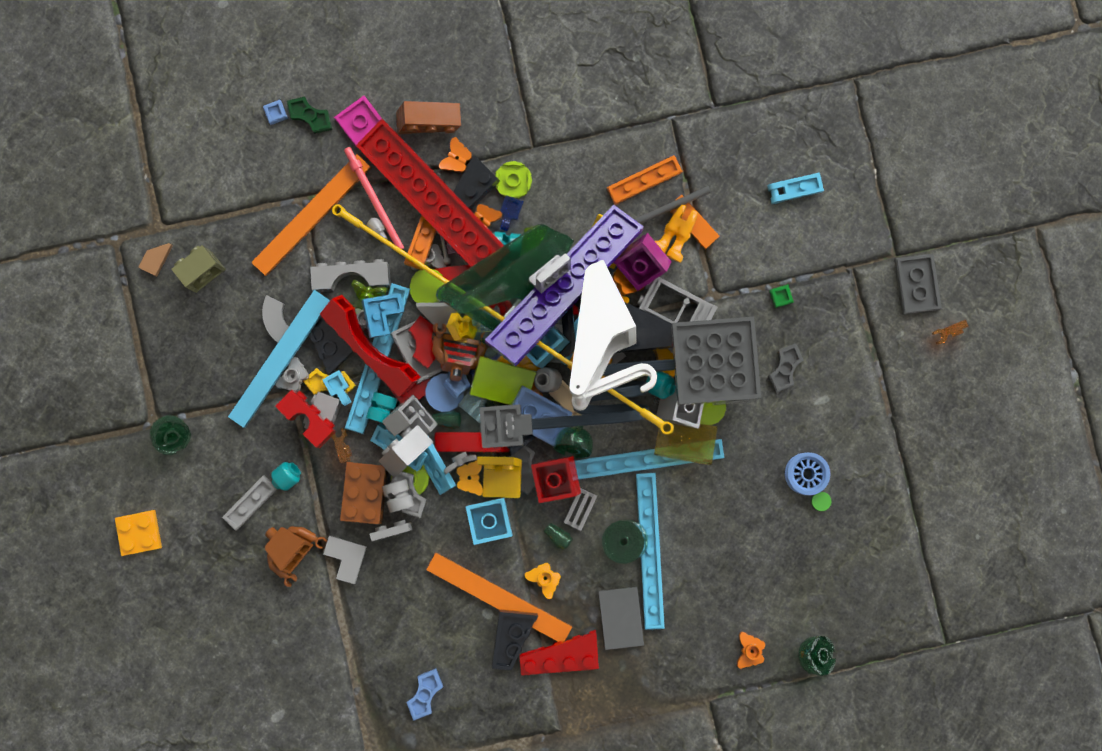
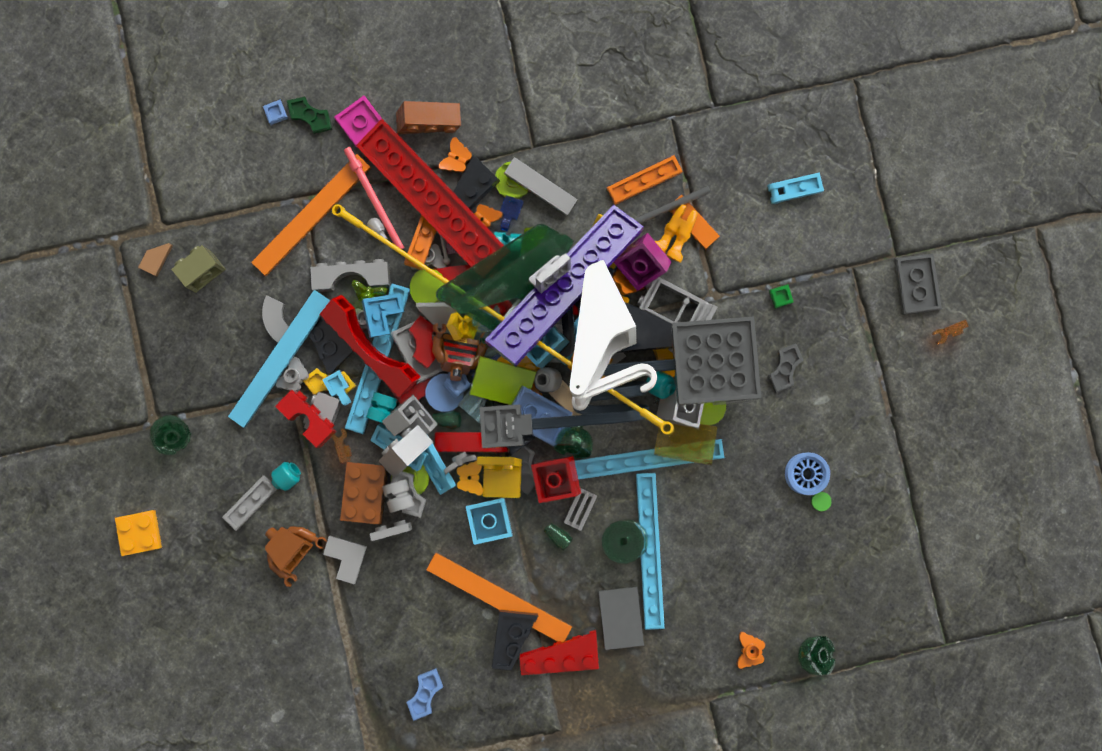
light orange animal [524,563,561,599] -> none
none -> light grey tile [504,157,578,216]

